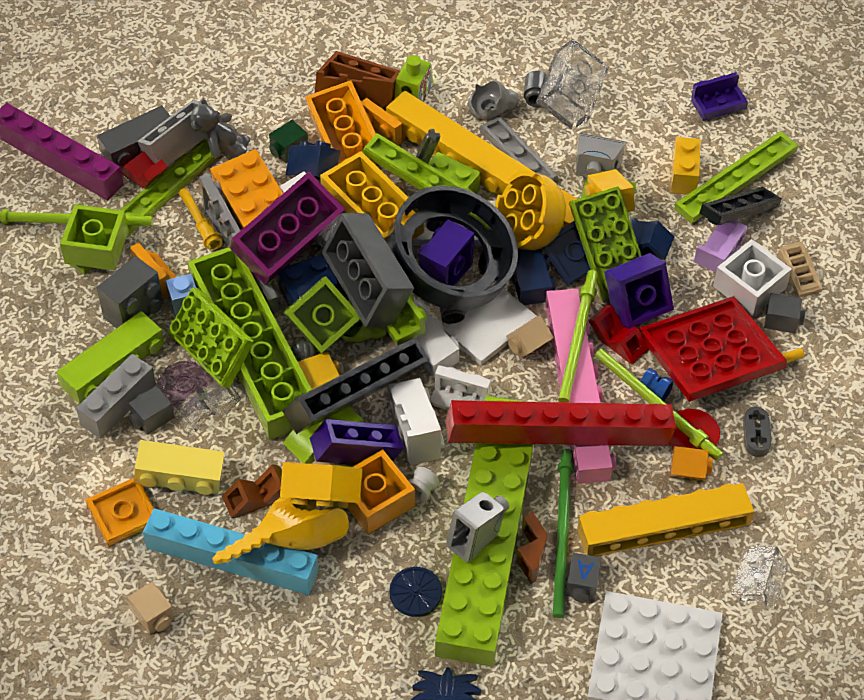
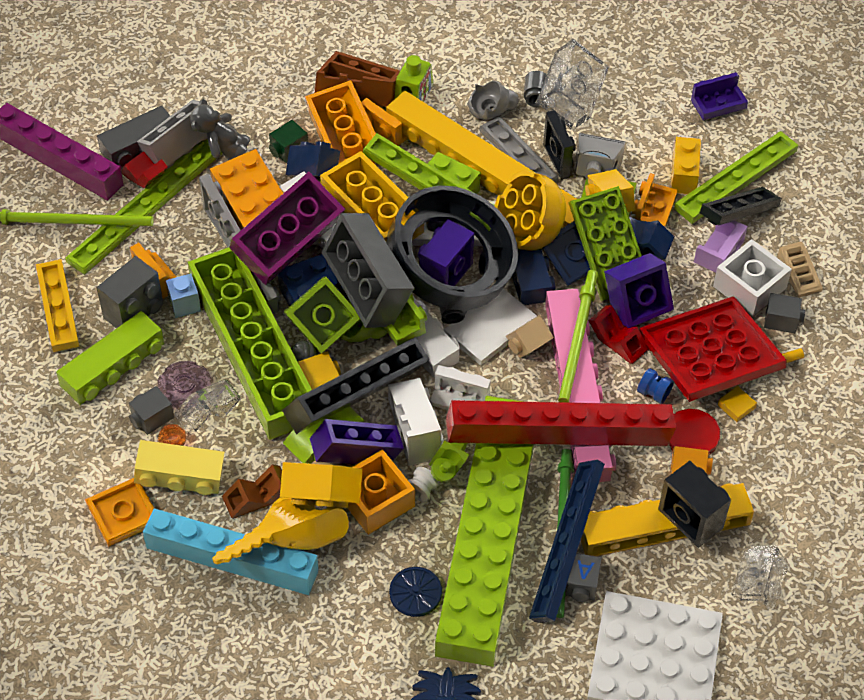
lime brick [60,204,129,271] -> none
light grey brick [76,354,156,439] -> none
tan brick [127,581,175,635] -> none
lime tile [168,287,254,388] -> none
yellow pin [179,188,223,250] -> none
dark grey axle [416,129,441,164] -> none
light grey torso [446,492,509,563] -> none
dark orange slope [516,512,548,584] -> none
lime bar [595,348,723,461] -> none
dark grey beam [743,407,772,457] -> none
none -> yellow plate [36,259,80,352]
none -> clear orange plate [158,424,186,446]
none -> lime hips [429,440,469,482]
none -> dark blue tile [529,459,605,623]
none -> black plate [543,110,576,180]
none -> light orange bracket [632,173,678,228]
none -> black brick [658,461,731,548]
none -> yellow tile [718,386,757,422]

